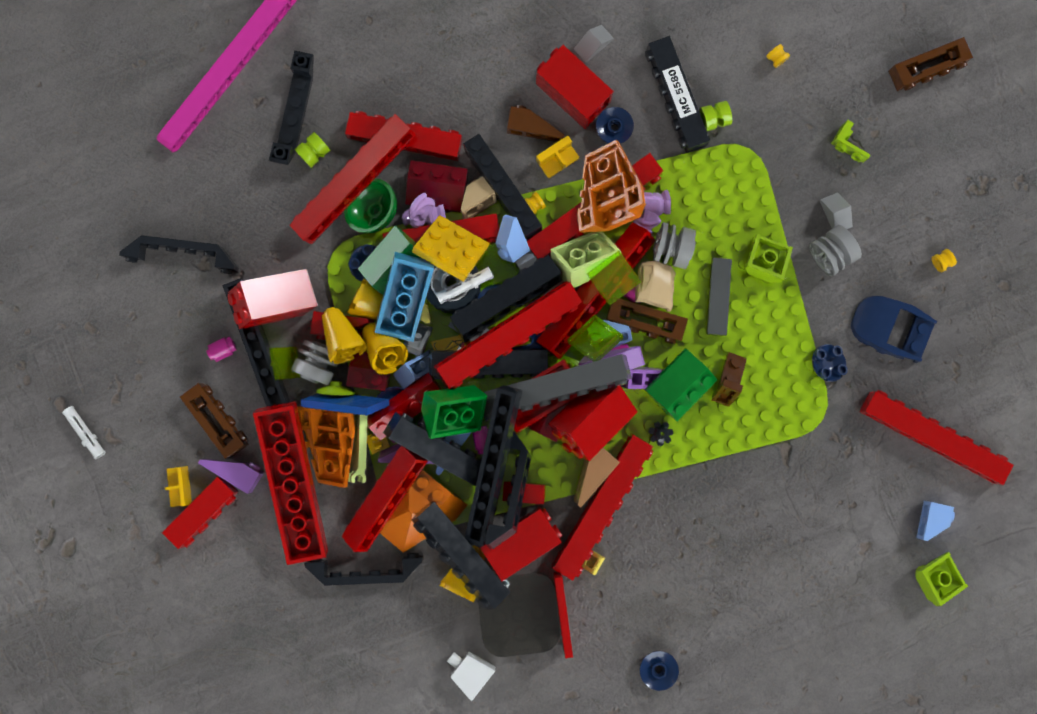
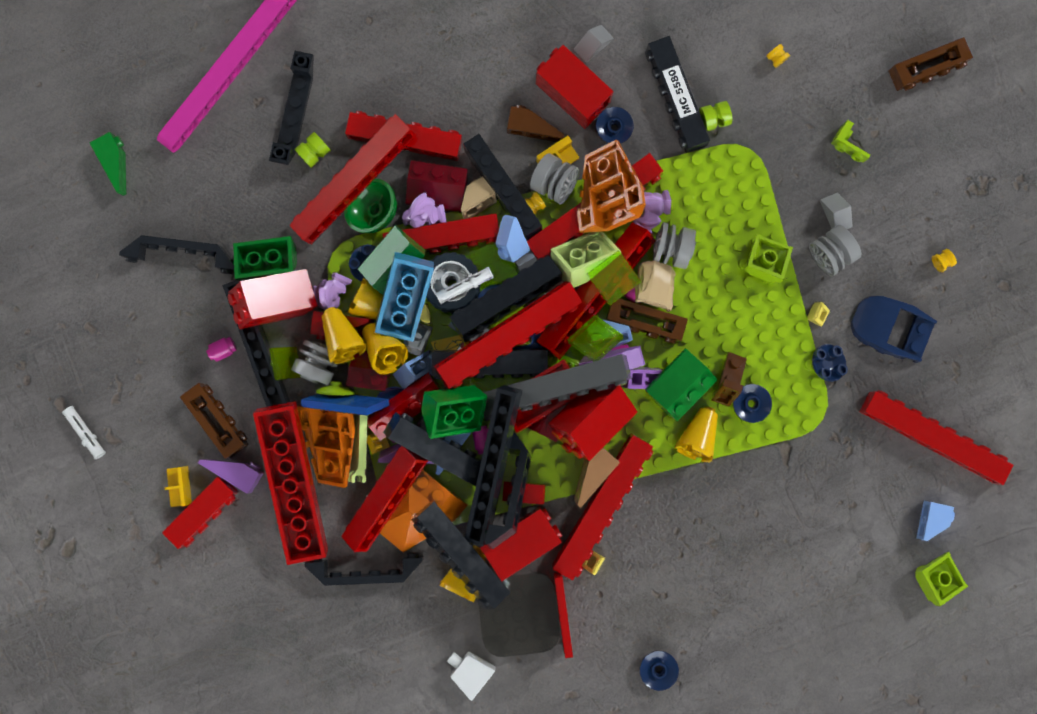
yellow plate [412,215,490,282] -> none
black plant [648,421,673,446] -> none
dark grey tile [707,258,732,336] -> none
none -> green slope [90,132,127,196]
none -> green slope [233,236,297,280]
none -> lavender animal [313,272,352,310]
none -> light grey wheel [530,153,579,204]
none -> yellow cone [675,406,718,463]
none -> dark blue dish [733,384,772,423]
none -> light yellow slope [807,302,830,327]

